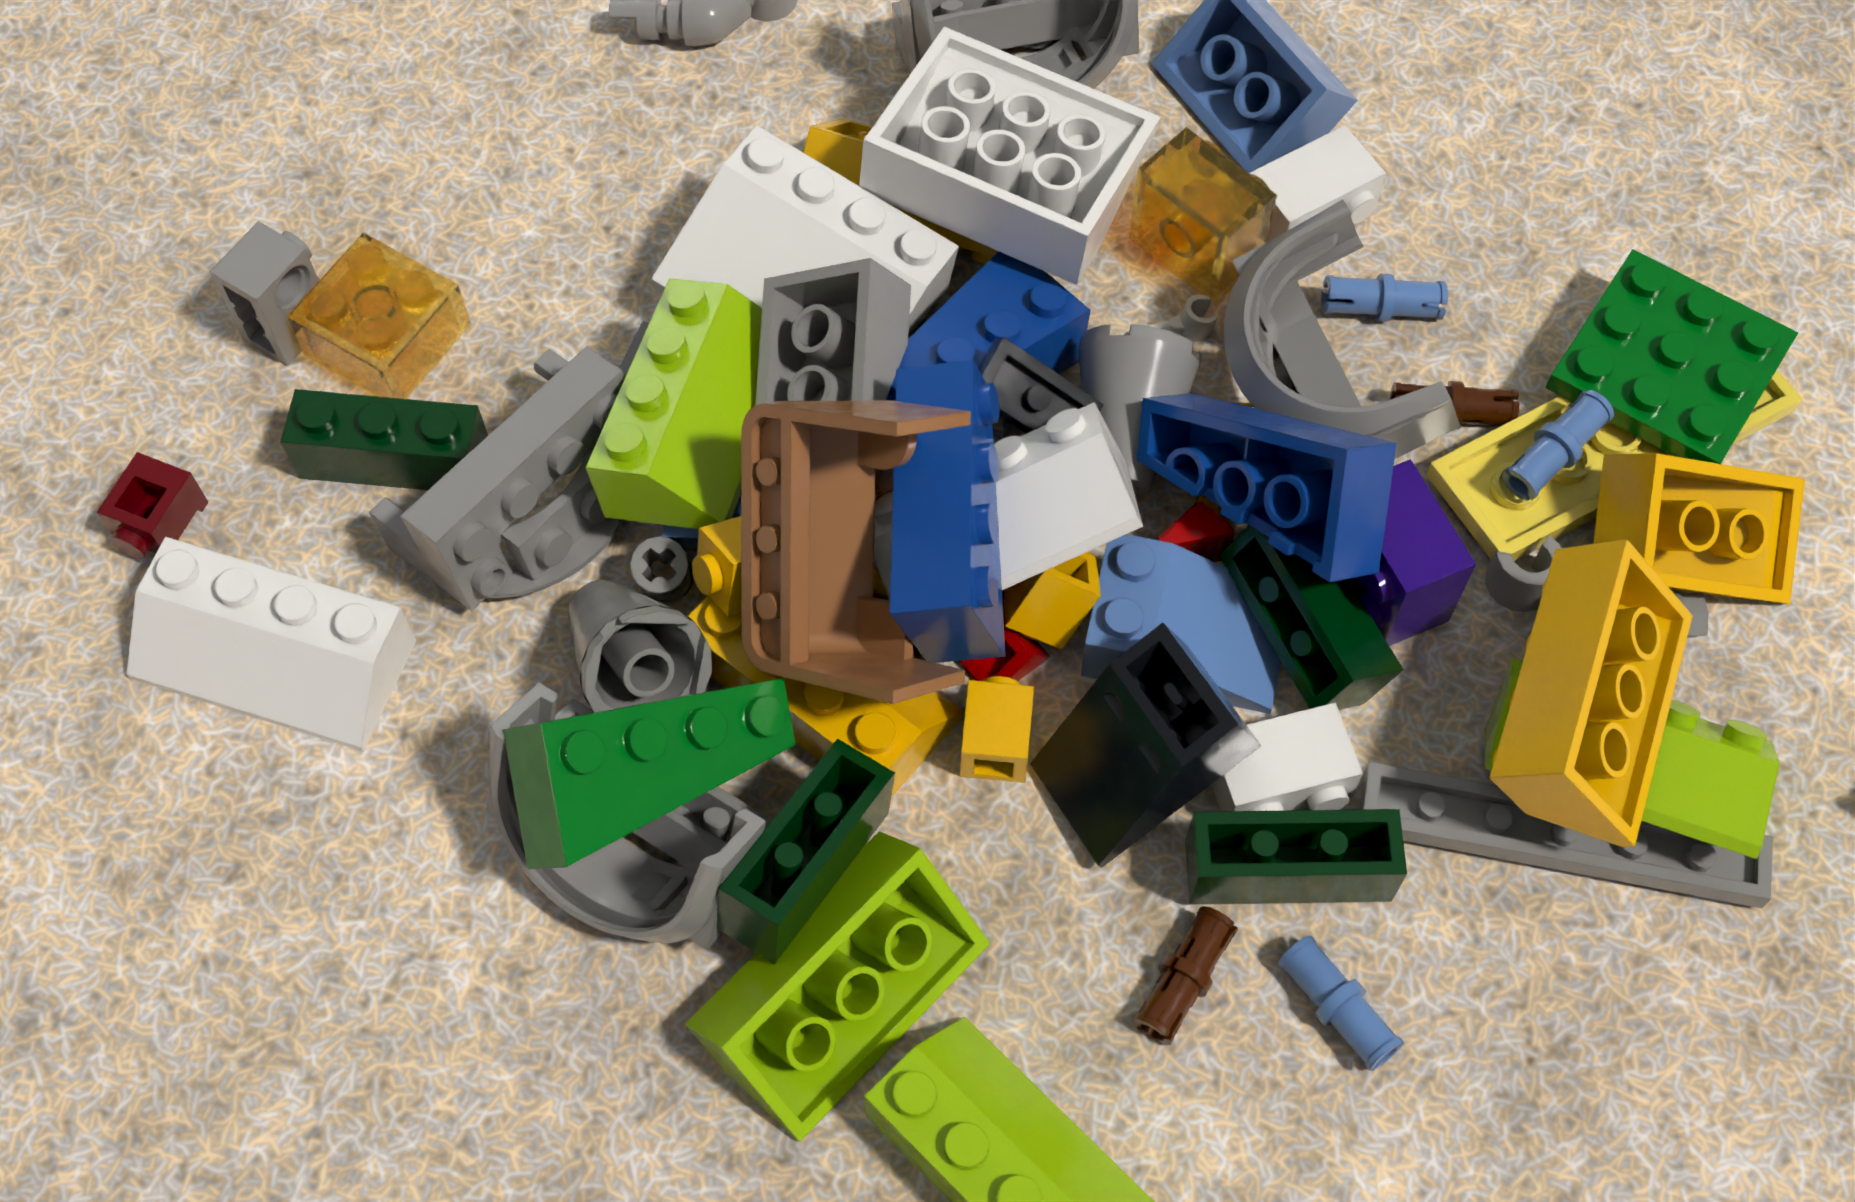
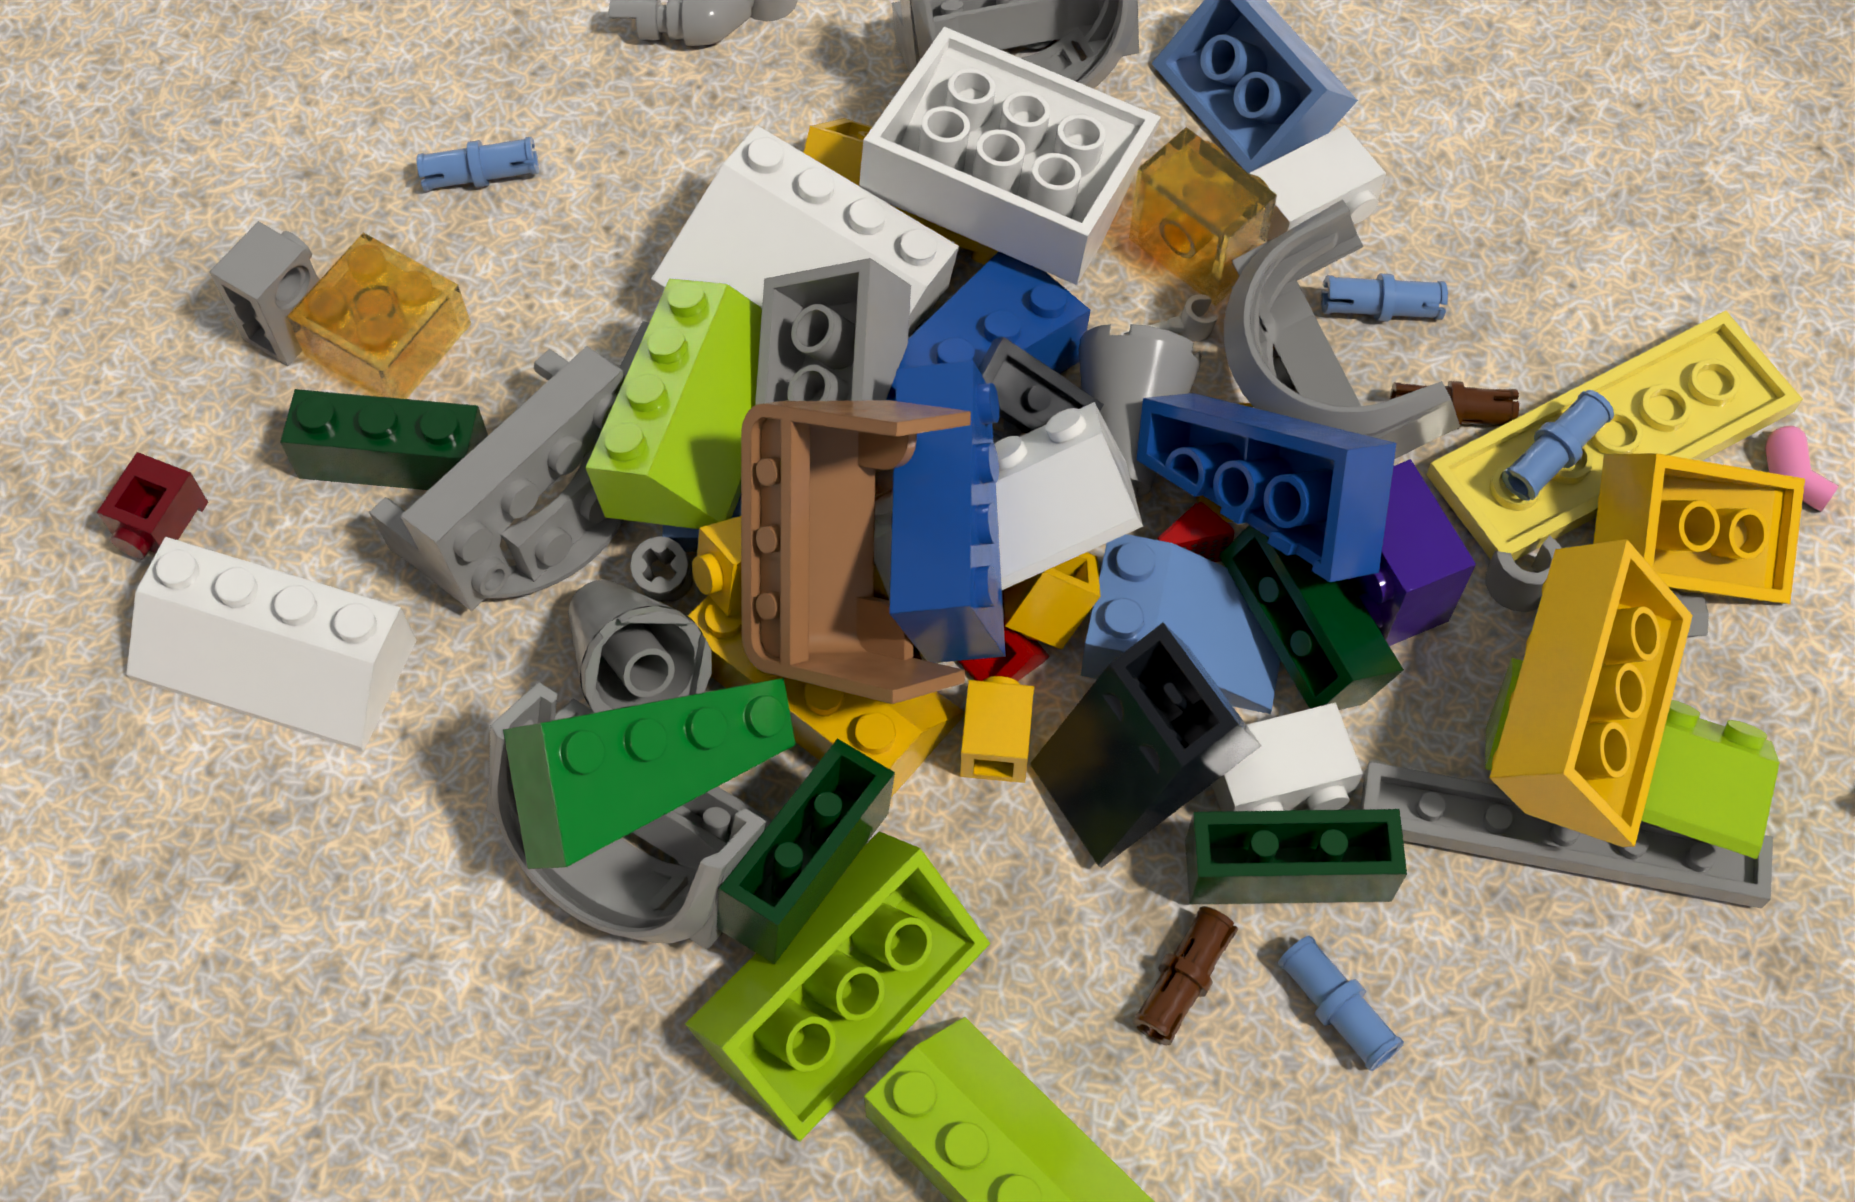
green plate [1545,249,1798,464] -> none
none -> medium blue pin [417,137,539,191]
none -> bright pink arm [1765,426,1839,512]

